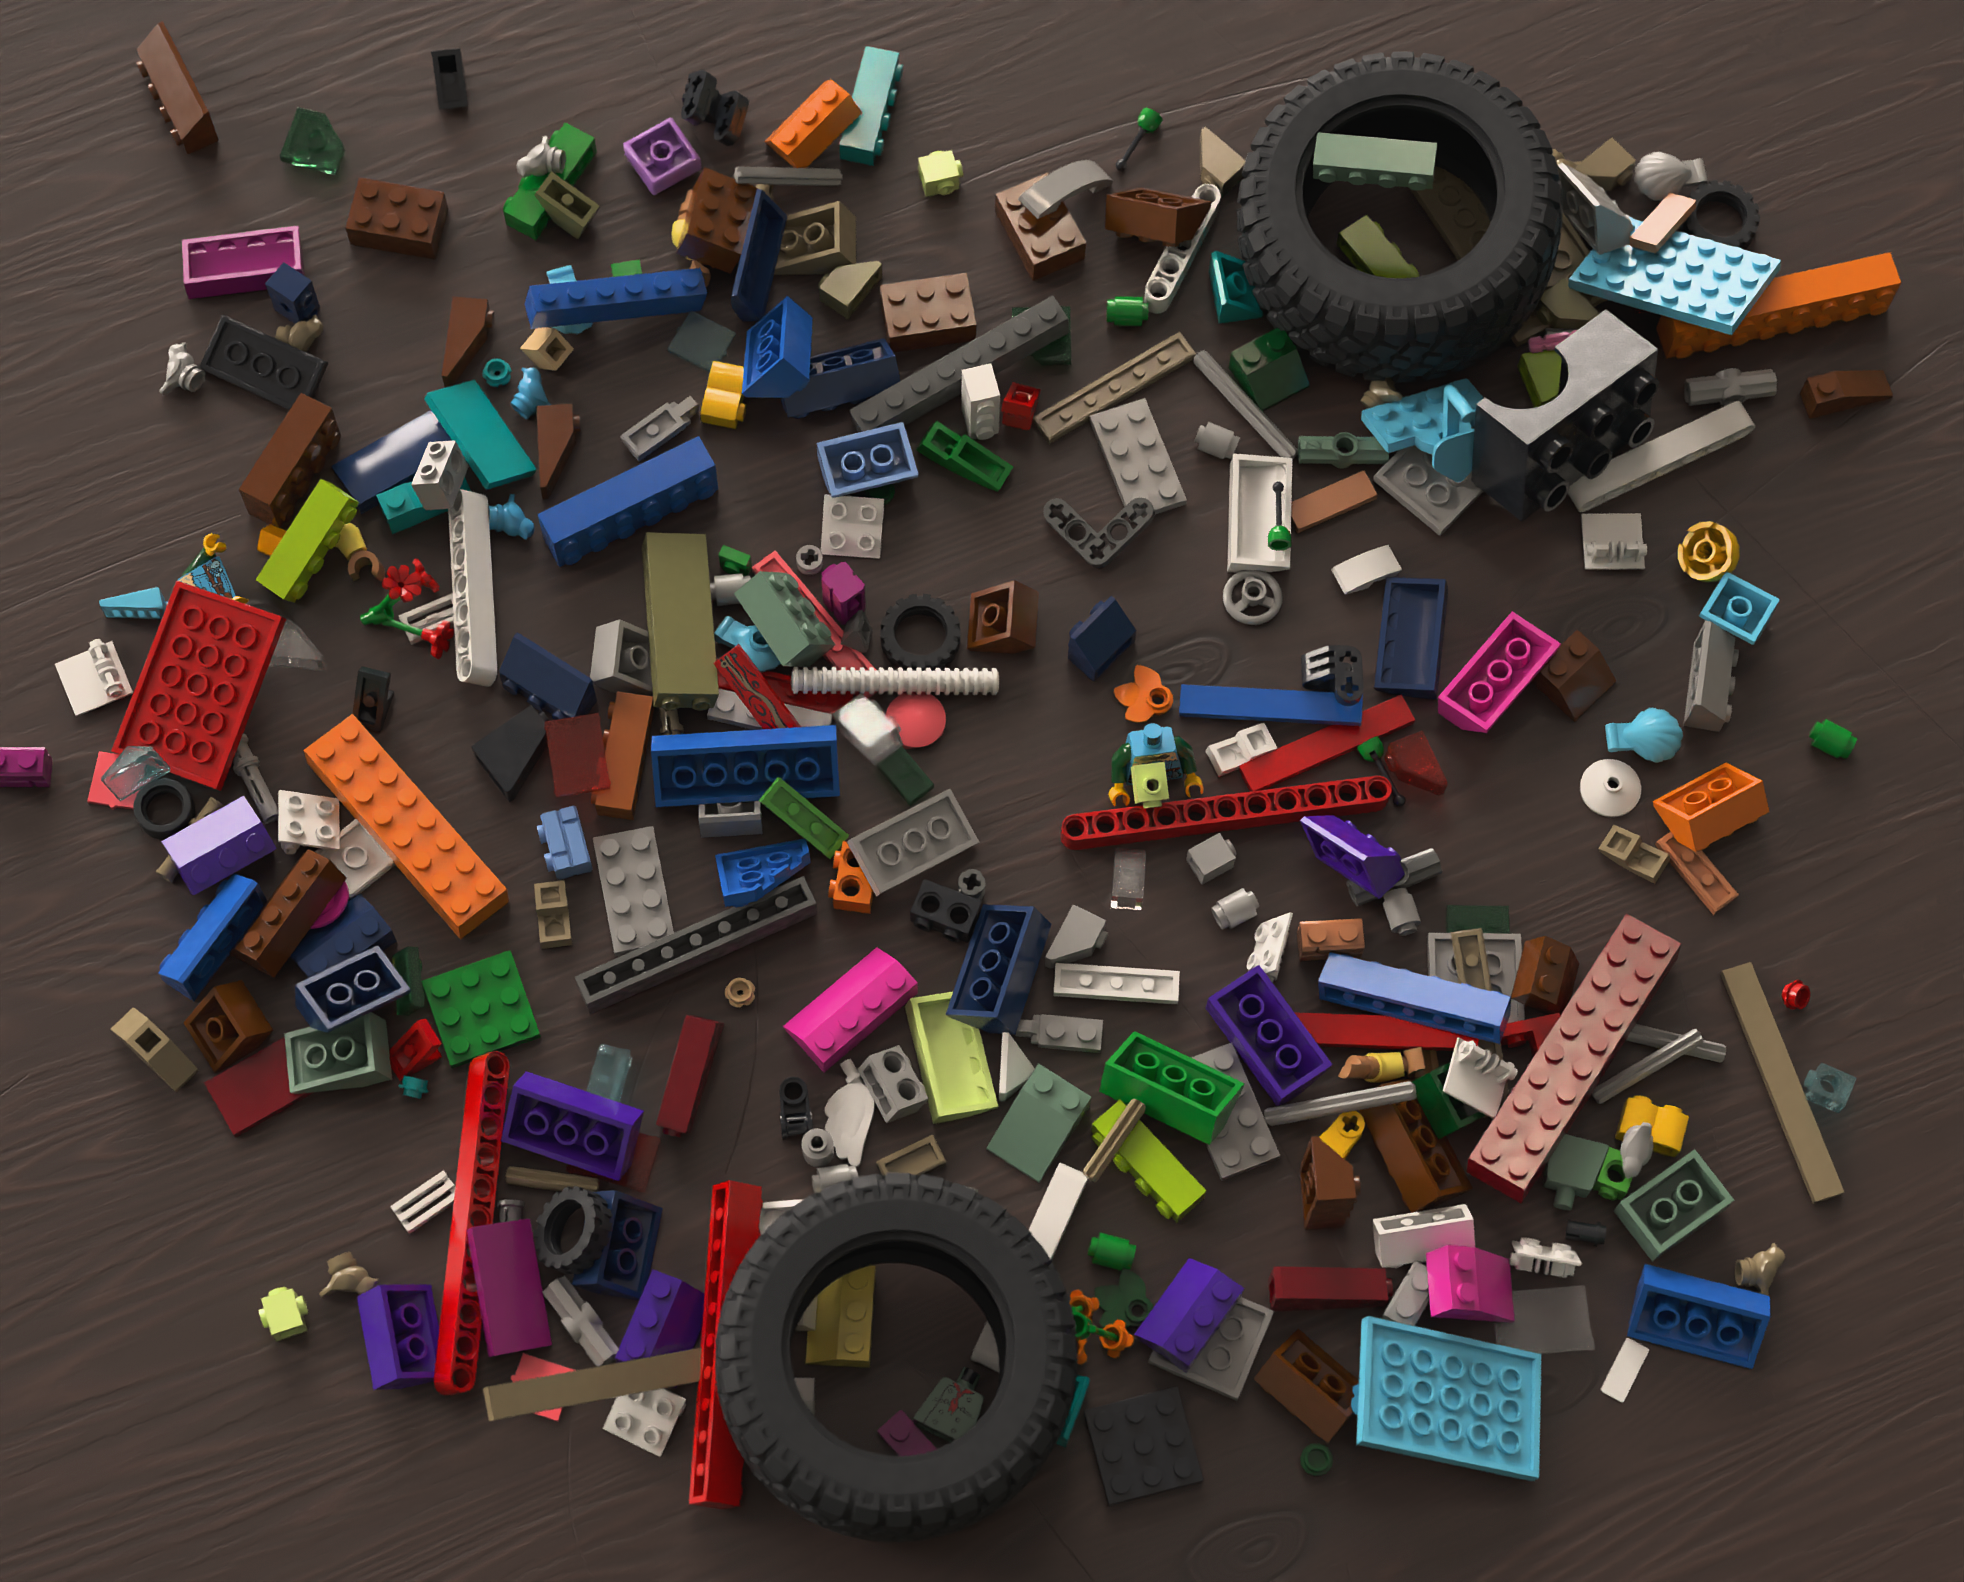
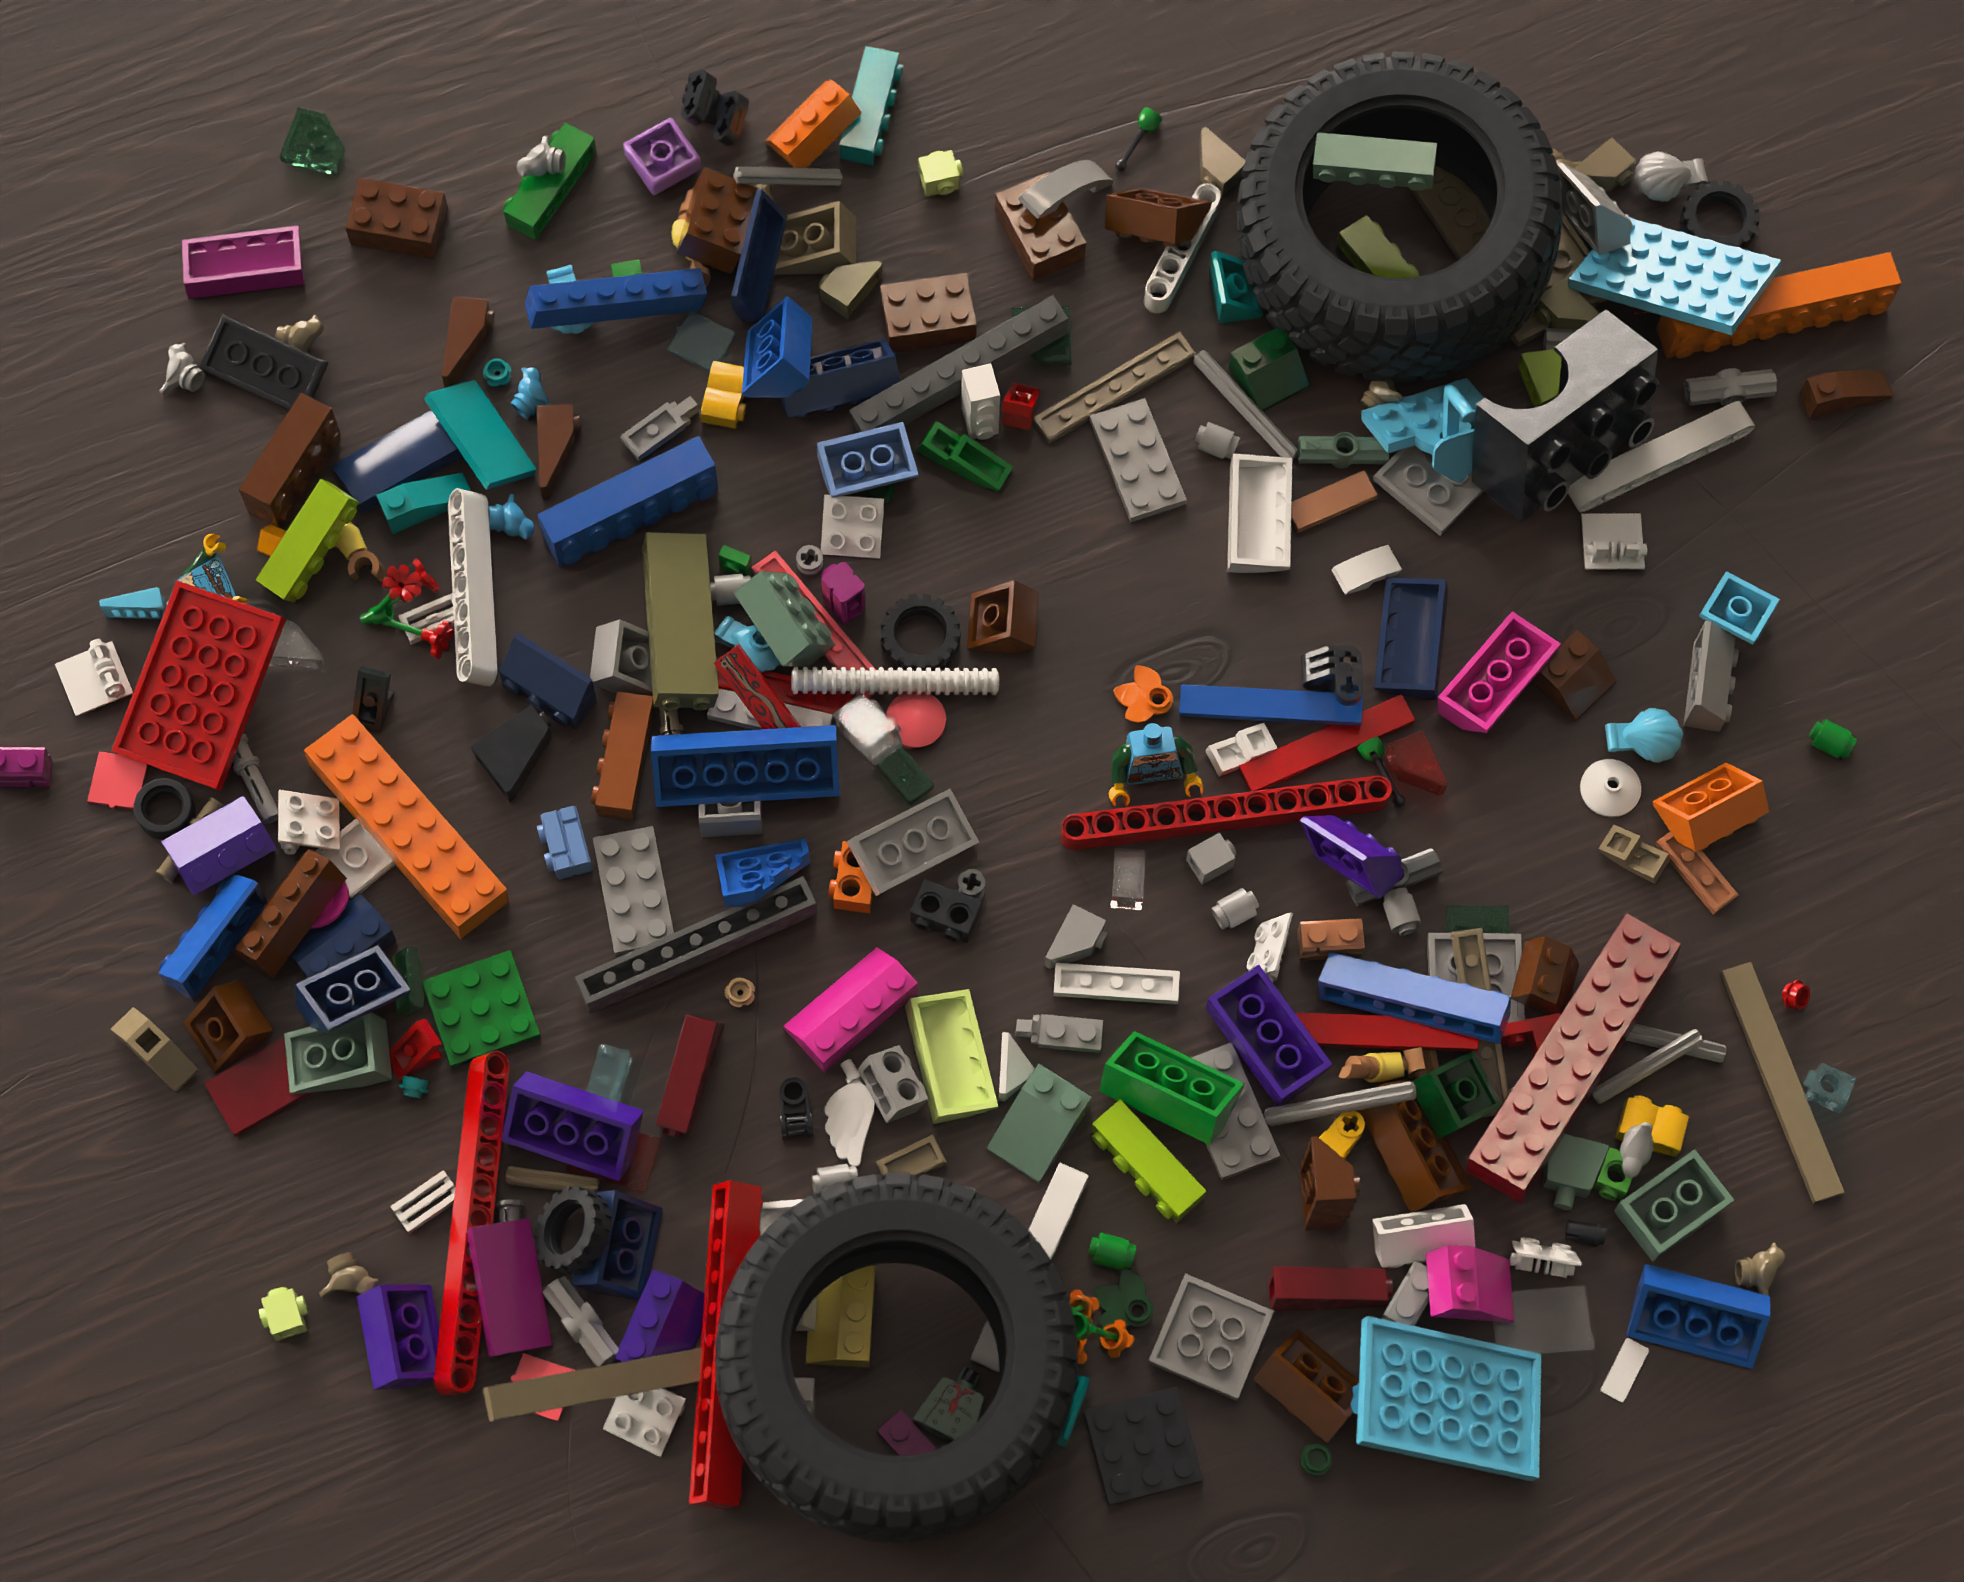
clear light blue slope [101,746,171,801] -> none
reddish brown slope [136,21,219,154] -> none
dark blue brick [265,262,320,324] -> none
light grey brick [411,441,469,510] -> none
black slope [431,48,468,109] -> none
tan brick [520,328,574,371] -> none
dark tan slope [534,880,572,949] -> none
olive slope [535,172,599,239] -> none
clear red piece [544,713,611,798] -> none
bright green plate [758,777,849,859] -> none
light grey brick [802,1129,834,1167] -> none
dark grey slope [841,610,873,653] -> none
dark blue slope [946,904,1052,1035] -> none
dark grey beam [1043,497,1155,568] -> none
dark blue slope [1068,596,1136,681] -> none
dark tan axle [1083,1098,1146,1182] -> none
green brick [1107,296,1148,326] -> none
yellowish green brick [1130,762,1169,809] -> none
dark purple slope [1134,1258,1244,1373] -> none
light grey piece [1223,570,1283,625] -> none
green hinge [1267,481,1292,551] -> none
white hinge [1443,1037,1518,1119] -> none
bright pink axle [1528,330,1577,353] -> none
tile [1629,193,1696,254] -> none
yellow cylinder [1678,521,1740,582] -> none

